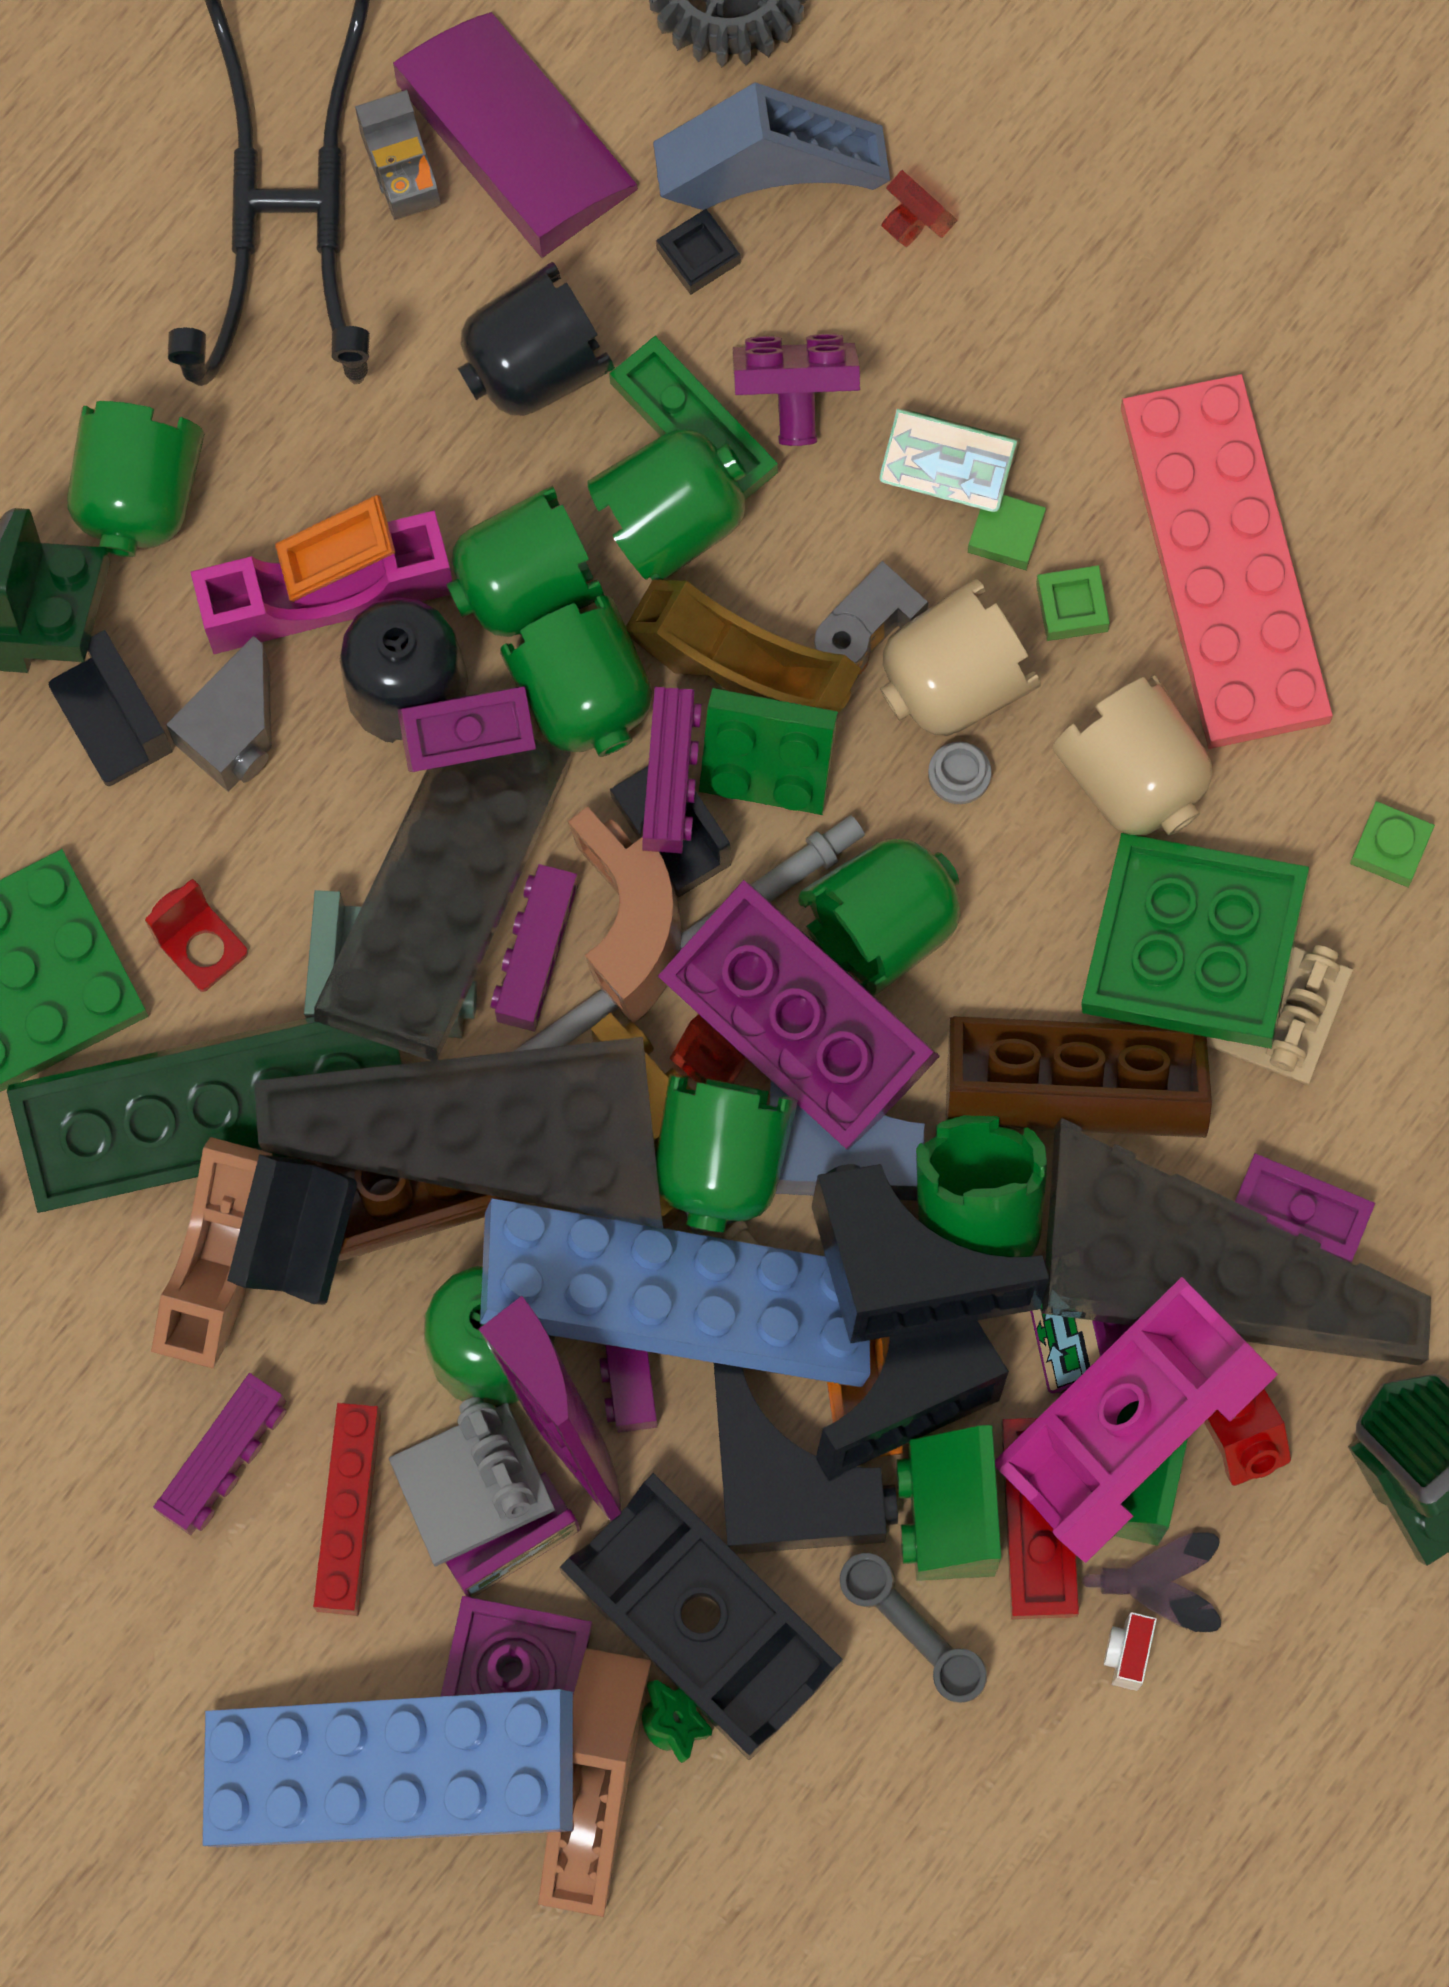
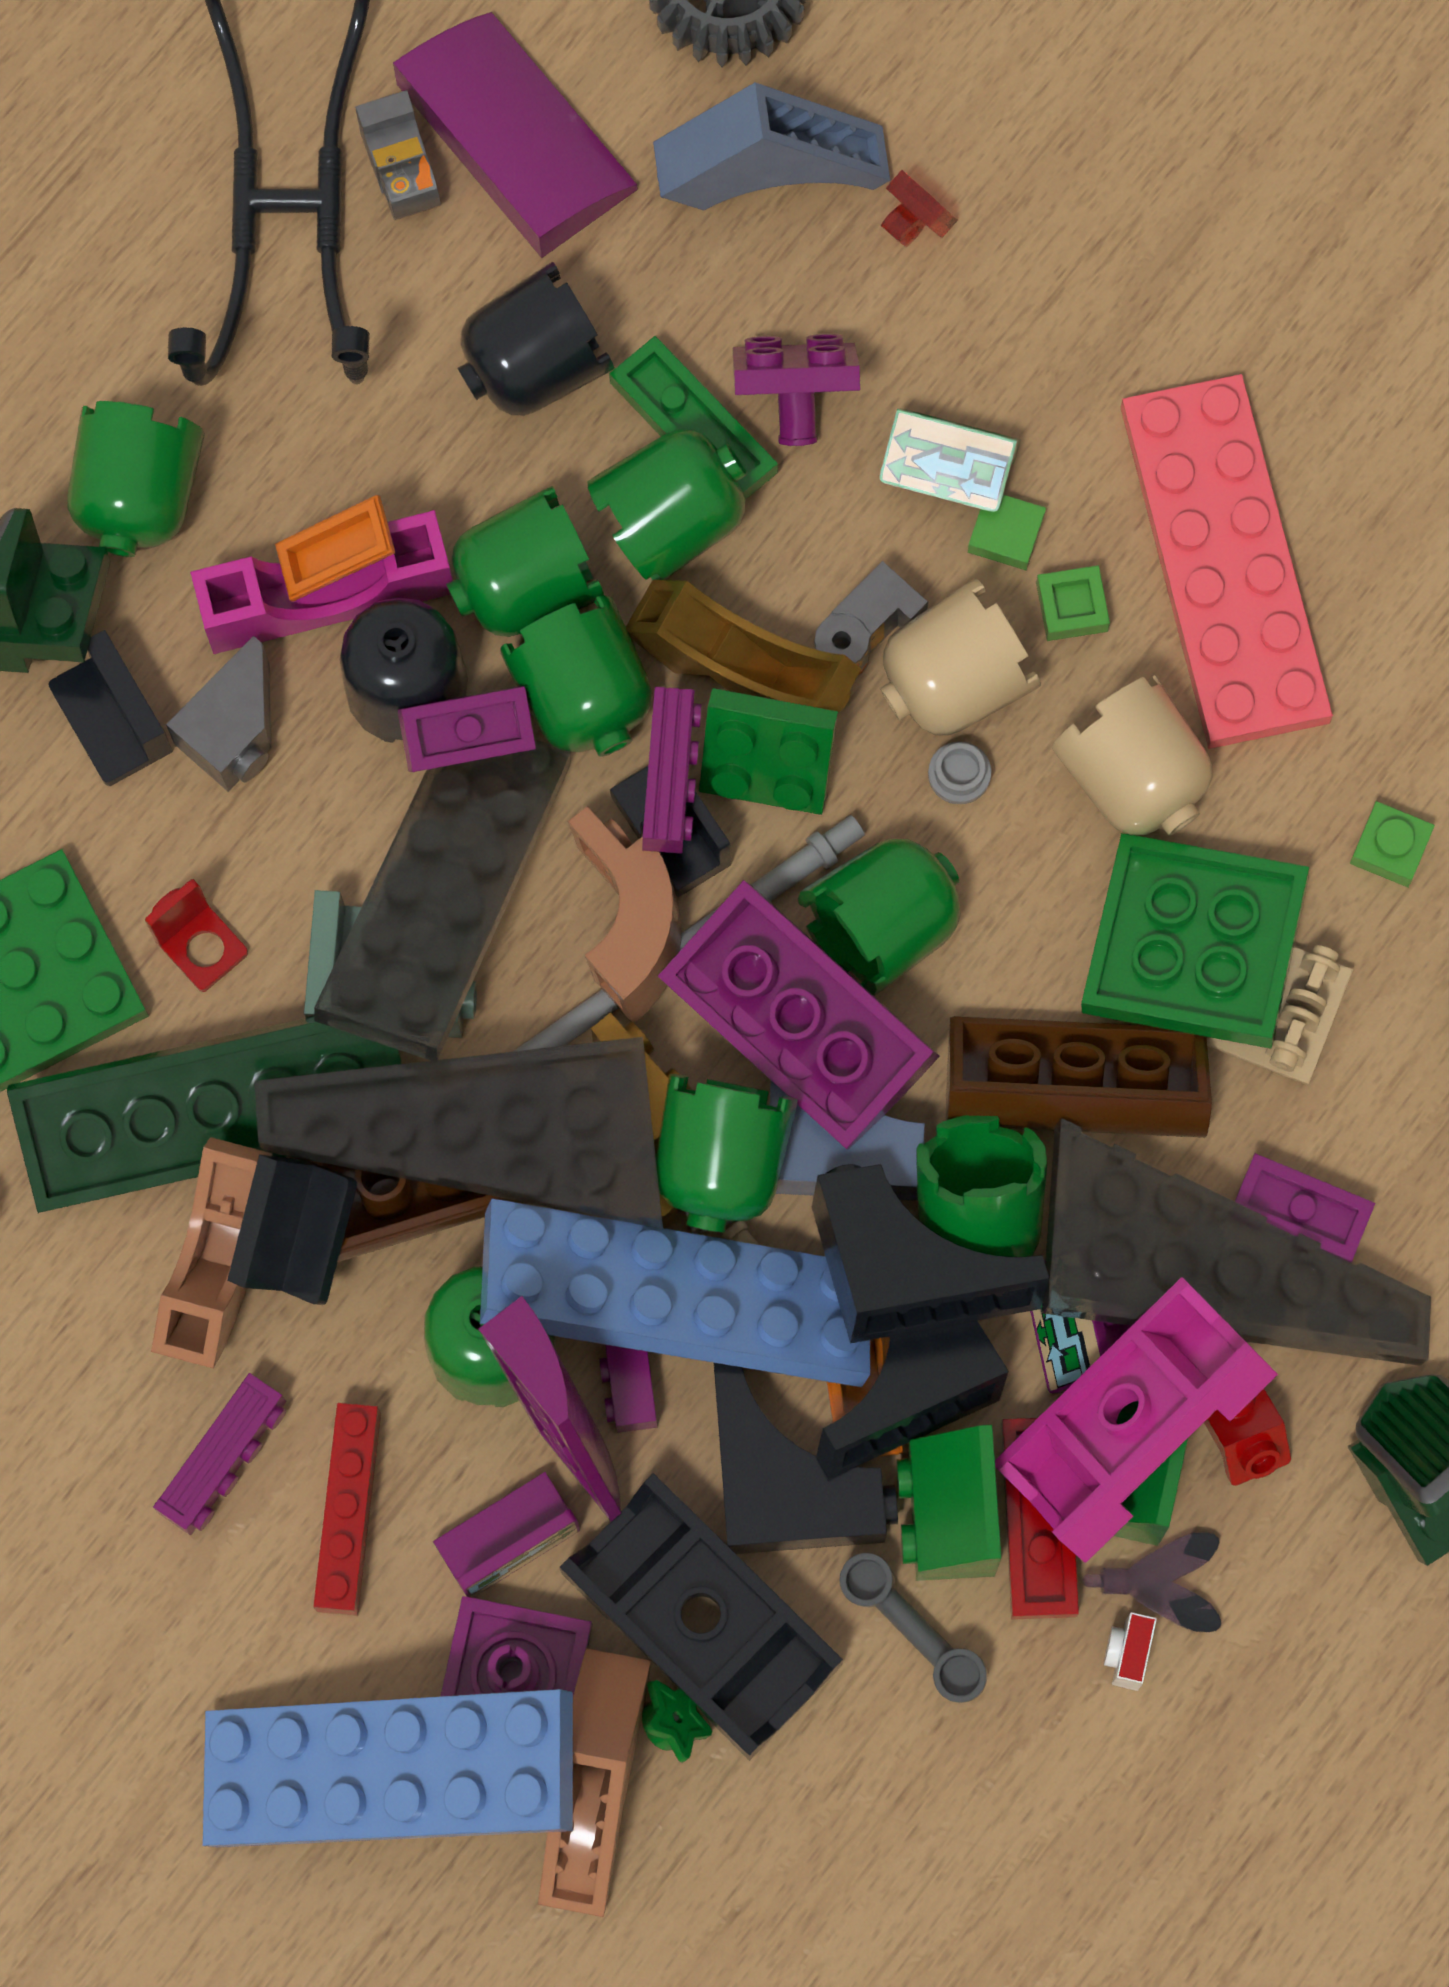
light grey hinge [389,1397,555,1567] -> none
magenta piece [490,864,578,1032] -> none
black tile [656,209,741,295] -> none
clear red tile [669,1014,748,1084] -> none

